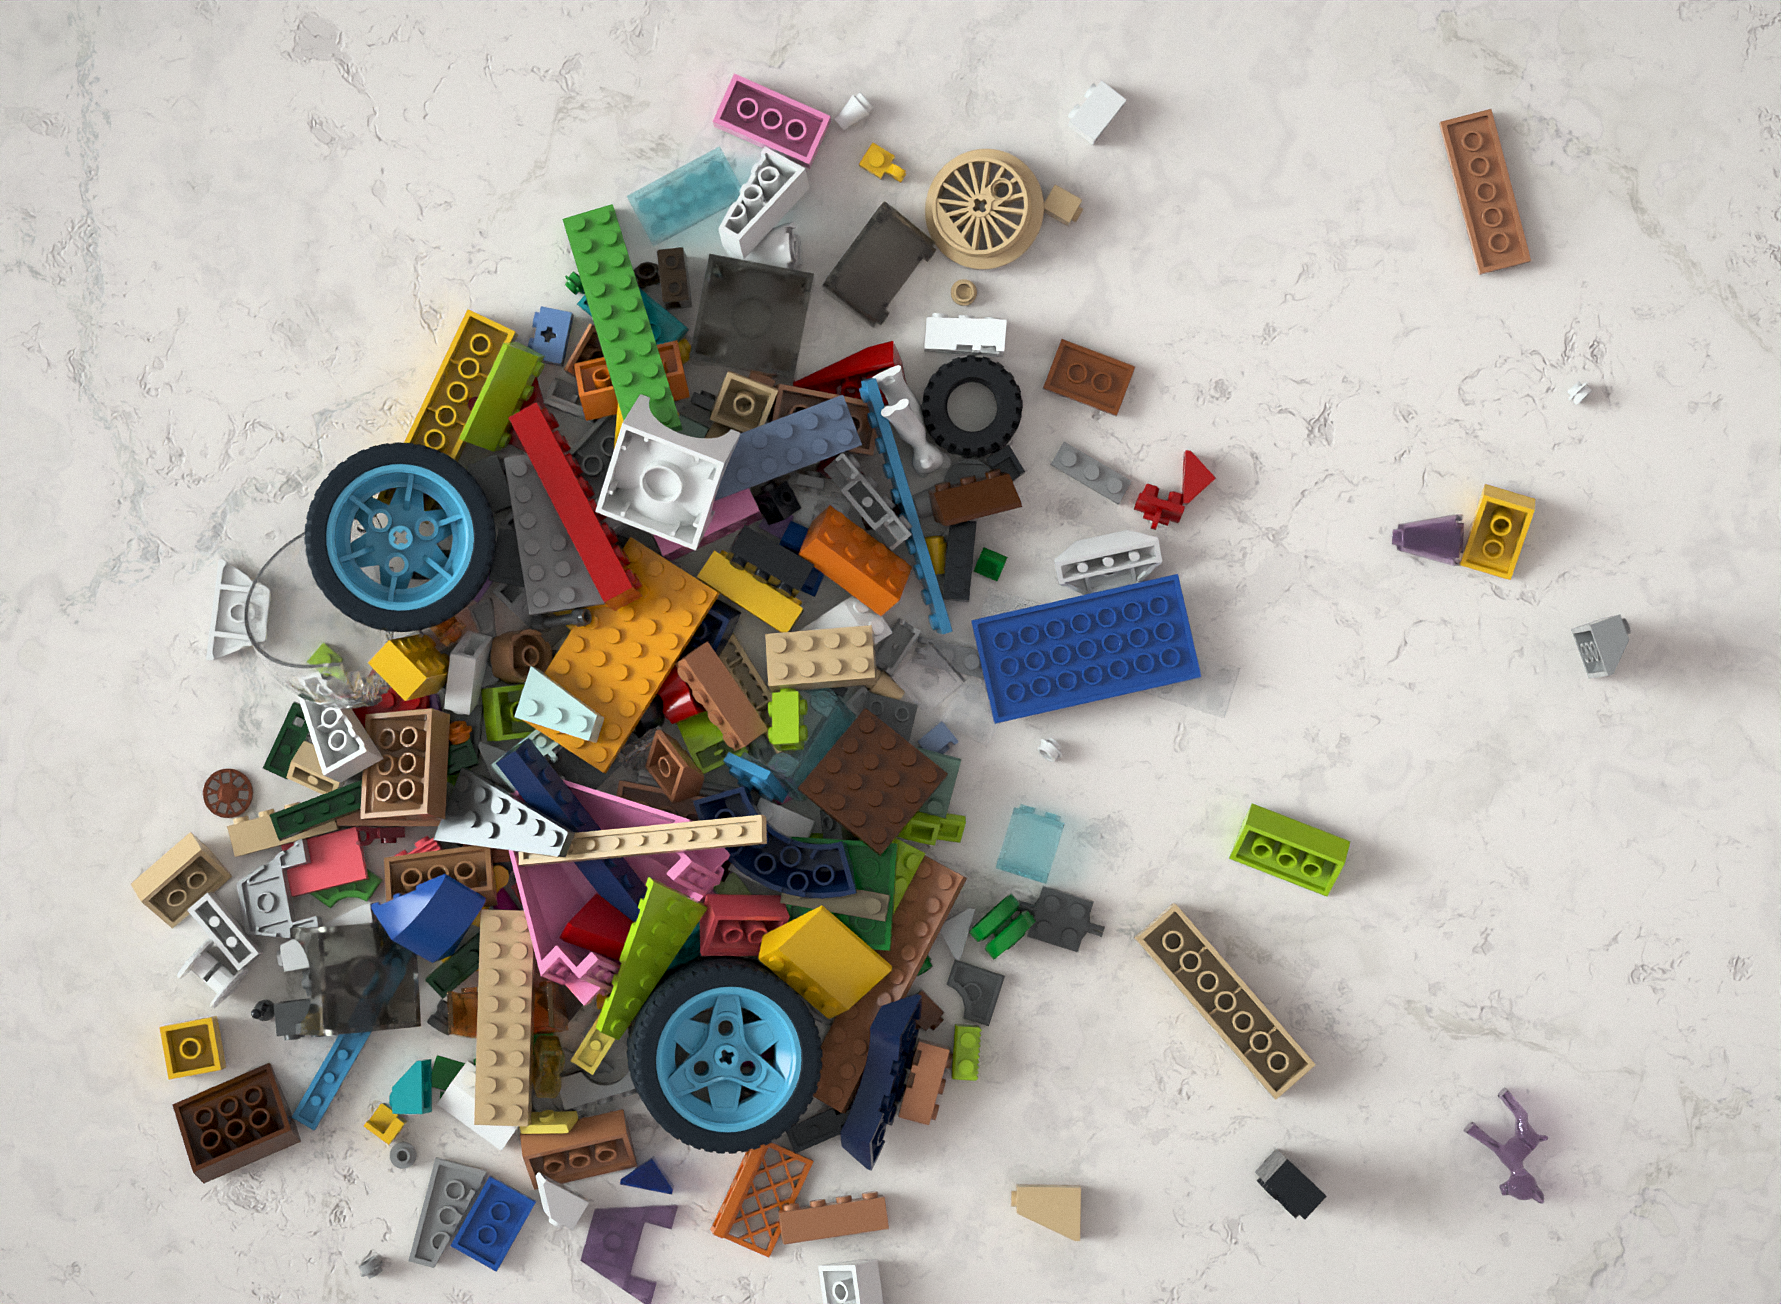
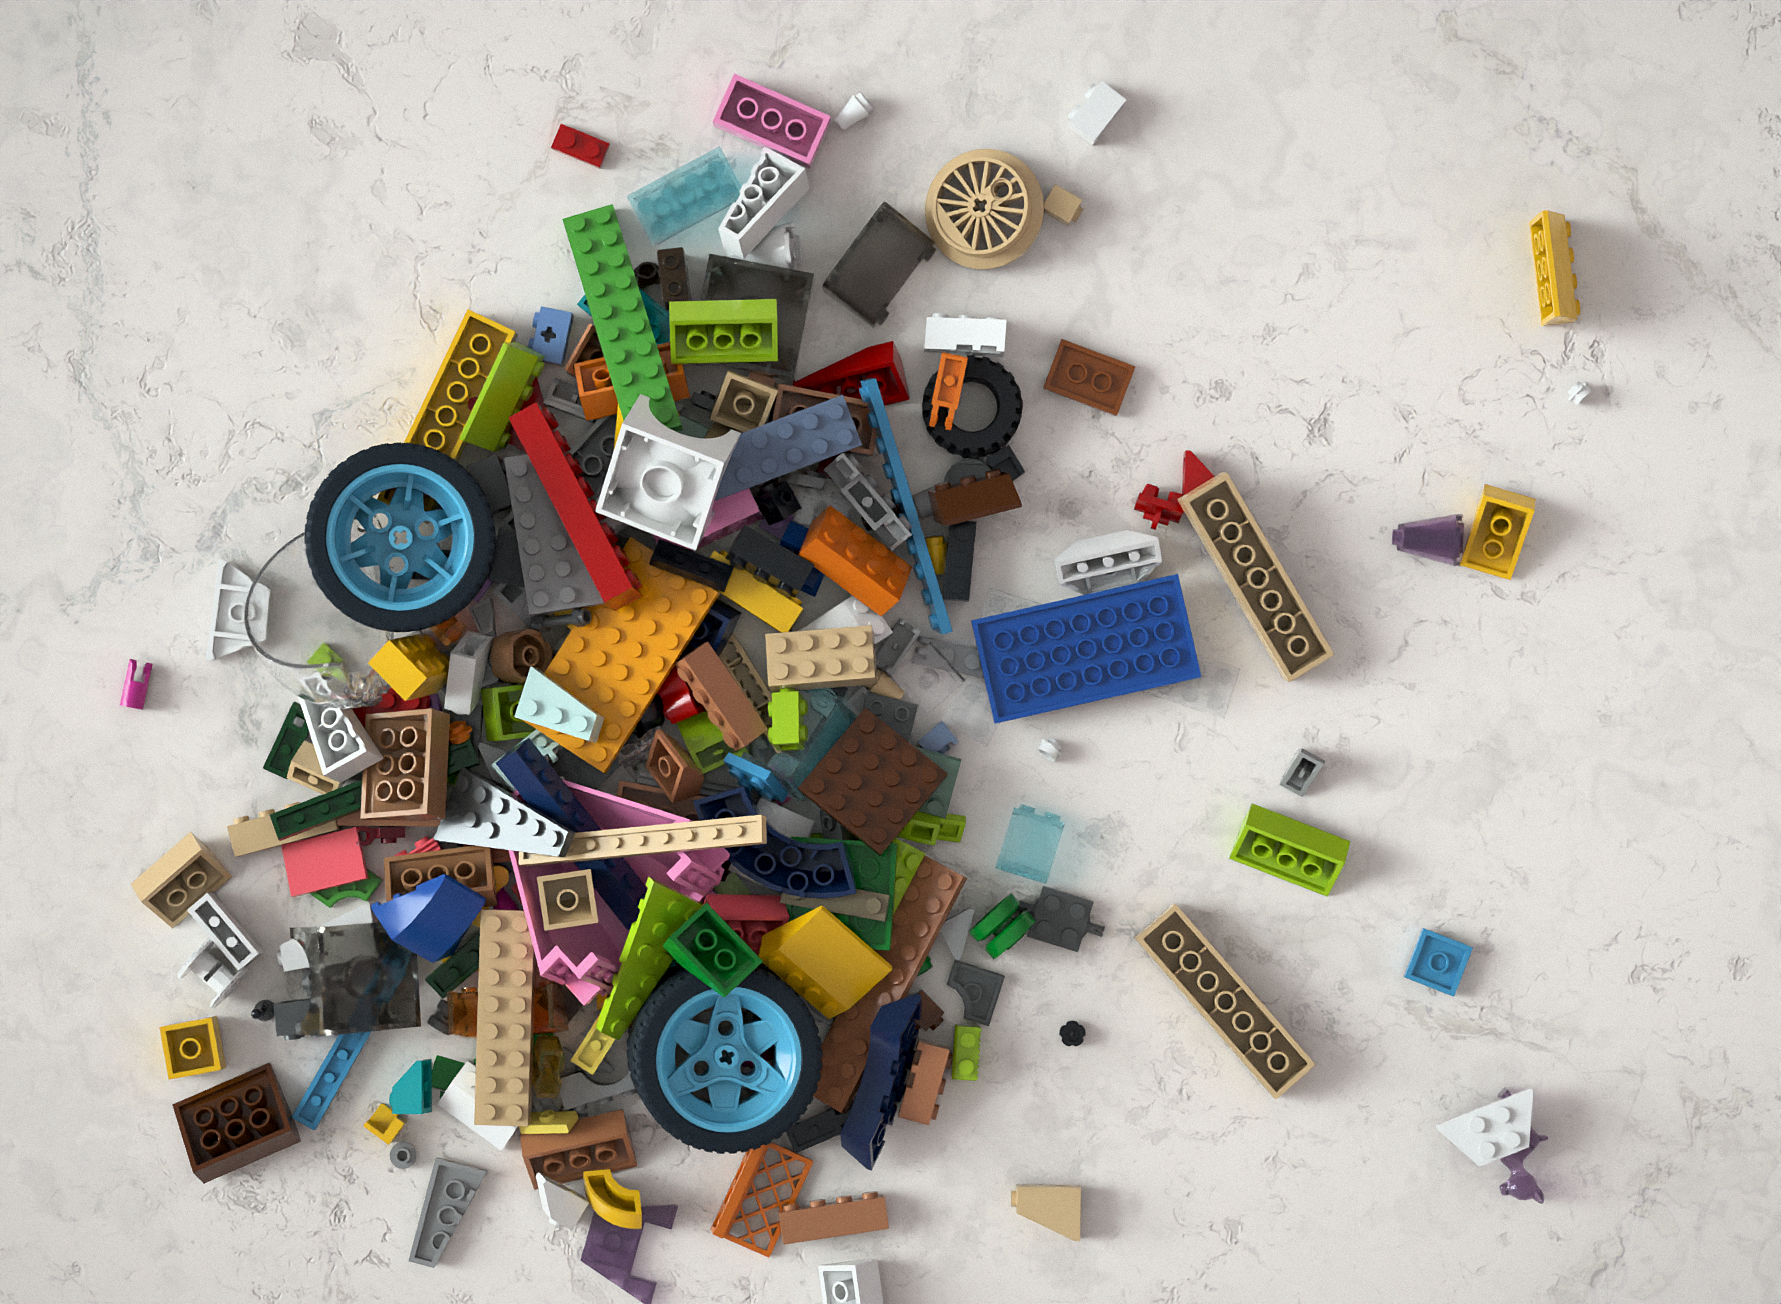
copper wheel [203,769,253,818] -> none
light grey wing [236,839,325,941] -> none
light grey plate [359,1255,383,1279] -> none
blue plate [450,1175,536,1272] -> none
red slope [559,893,634,961] -> none
green plate [565,271,585,295] -> none
clear blue slope [620,1156,674,1195] -> none
yellow plate [859,142,906,183] -> none
white animal [872,365,951,478] -> none
tan plate [951,279,977,306] -> none
green plate [973,547,1008,581] -> none
light grey plate [1050,442,1132,504] -> none
black brick [1255,1149,1327,1220] -> none
nougat plate [1439,109,1531,275] -> none
light grey slope [1571,614,1631,679] -> none
none -> dark pink hinge [120,659,153,710]
none -> tan slope [537,869,598,931]
none -> red plate [551,124,610,169]
none -> yellow brick [583,1169,642,1229]
none -> black plate [649,539,734,592]
none -> green slope [663,903,763,998]
none -> lime slope [669,299,778,364]
none -> orange hinge [929,352,968,430]
none -> black plate [1059,1021,1086,1046]
none -> tan brick [1177,472,1334,682]
none -> light grey slope [1279,748,1325,797]
none -> dark azure plate [1403,928,1473,997]
none -> white wing [1435,1088,1533,1167]
none -> yellow slope [1529,210,1580,326]

